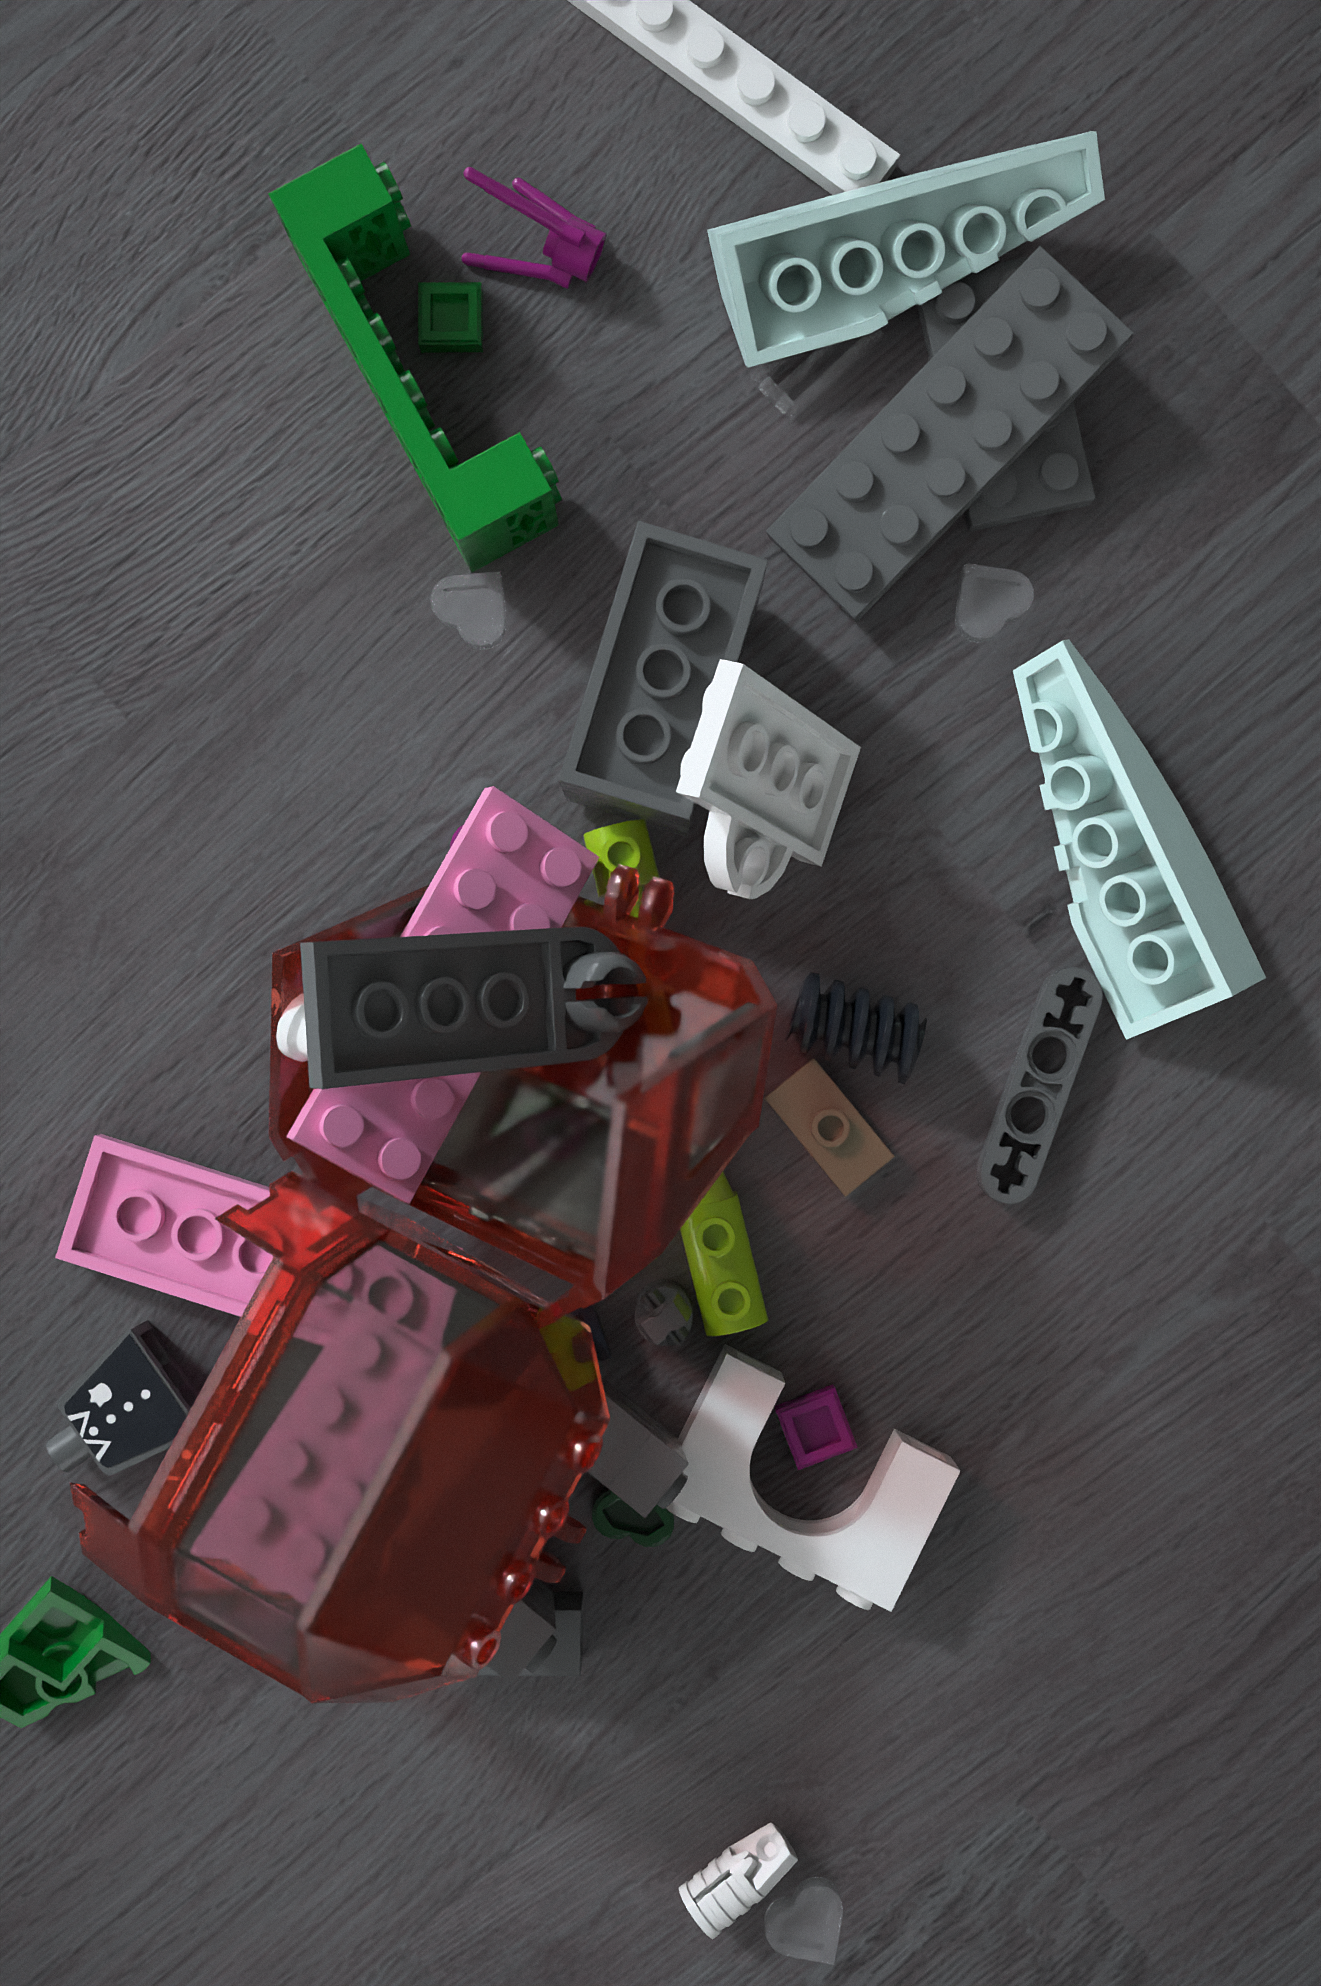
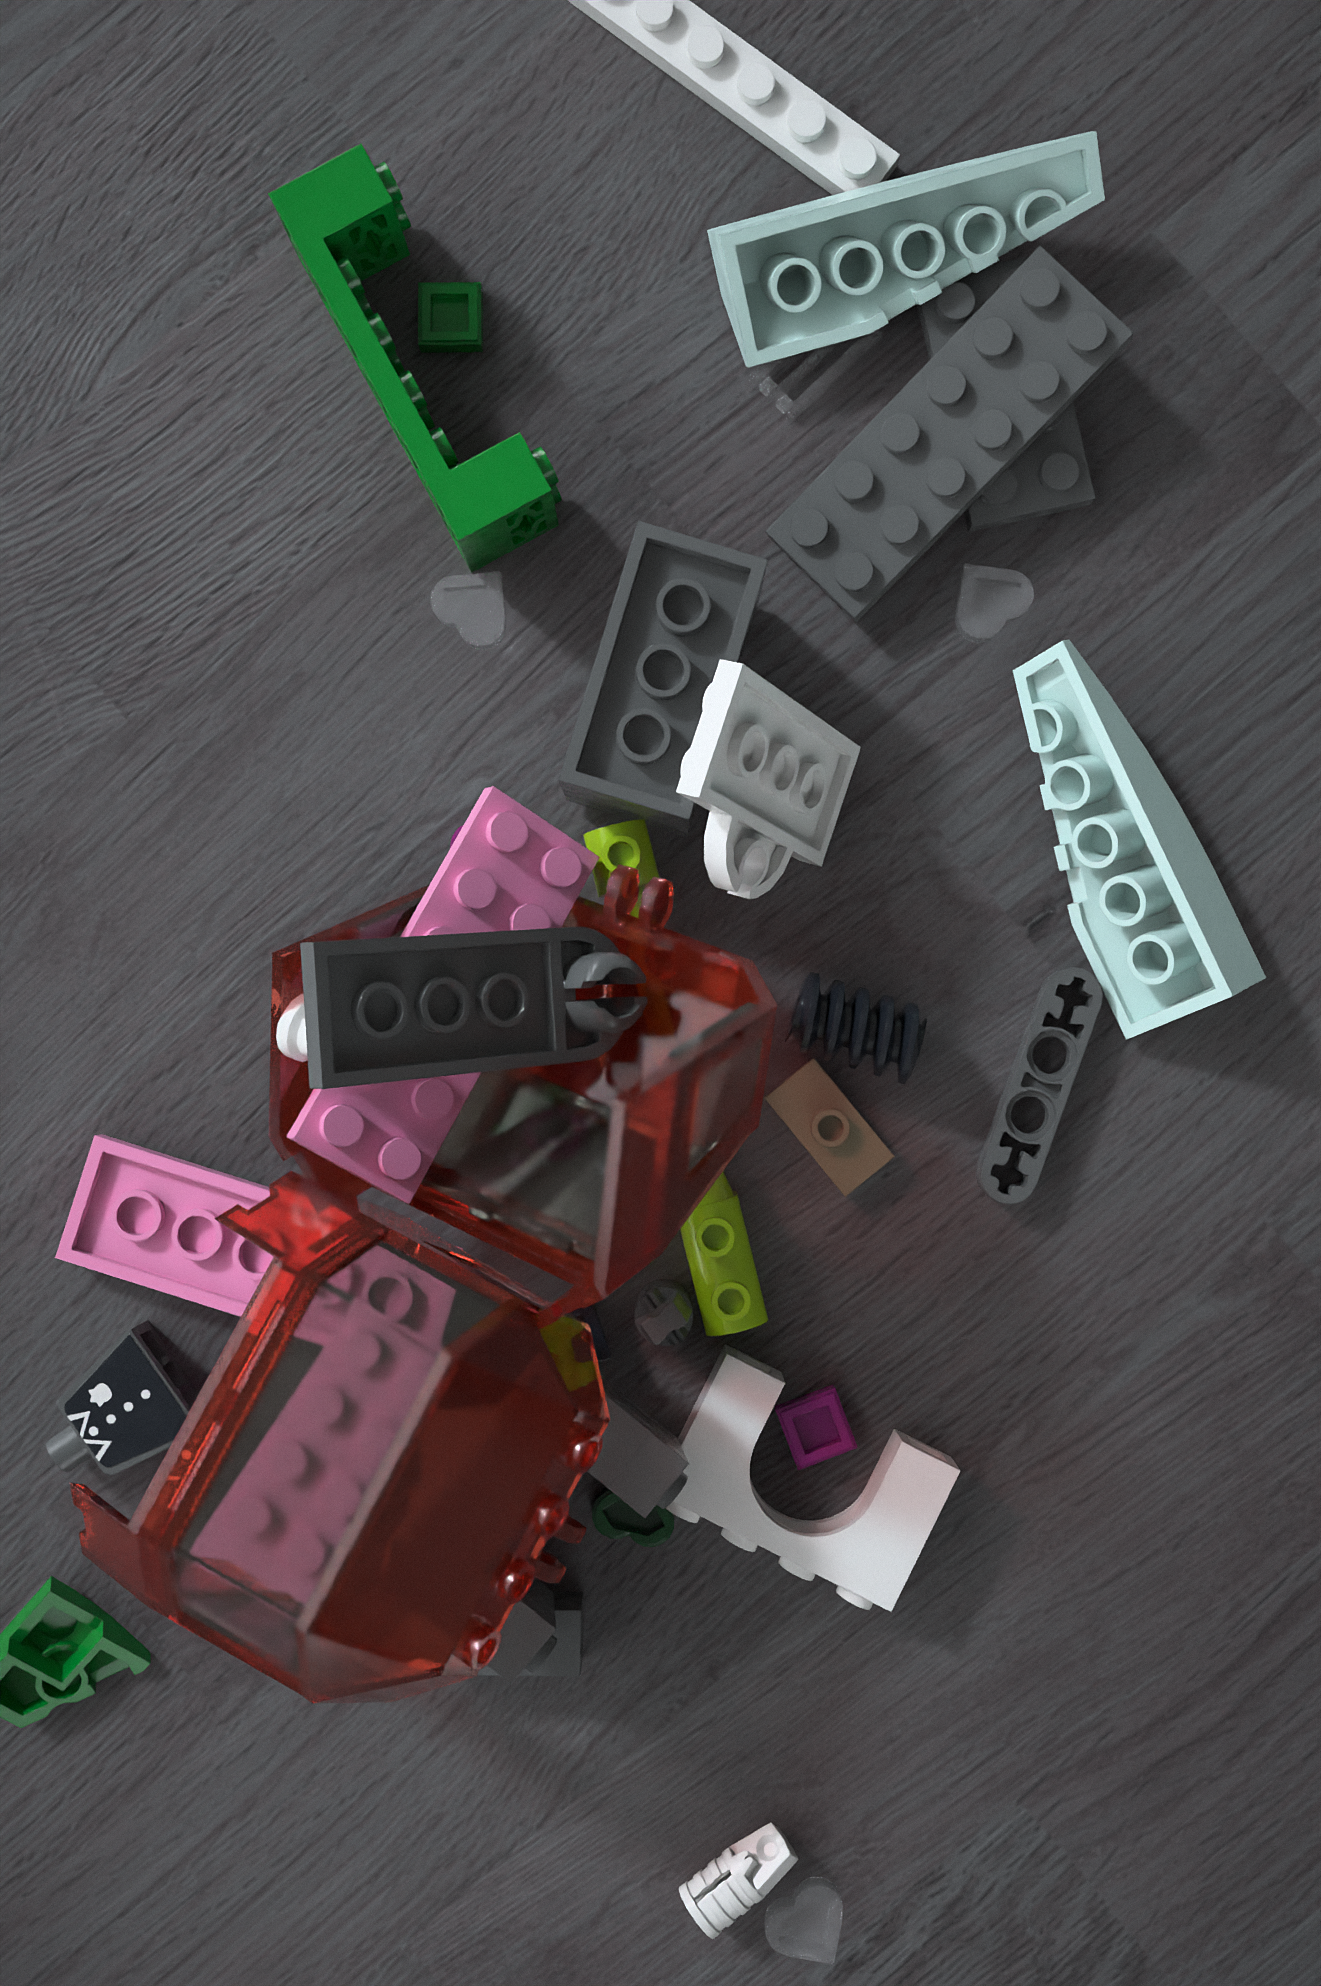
magenta plant [461,167,607,289] -> none

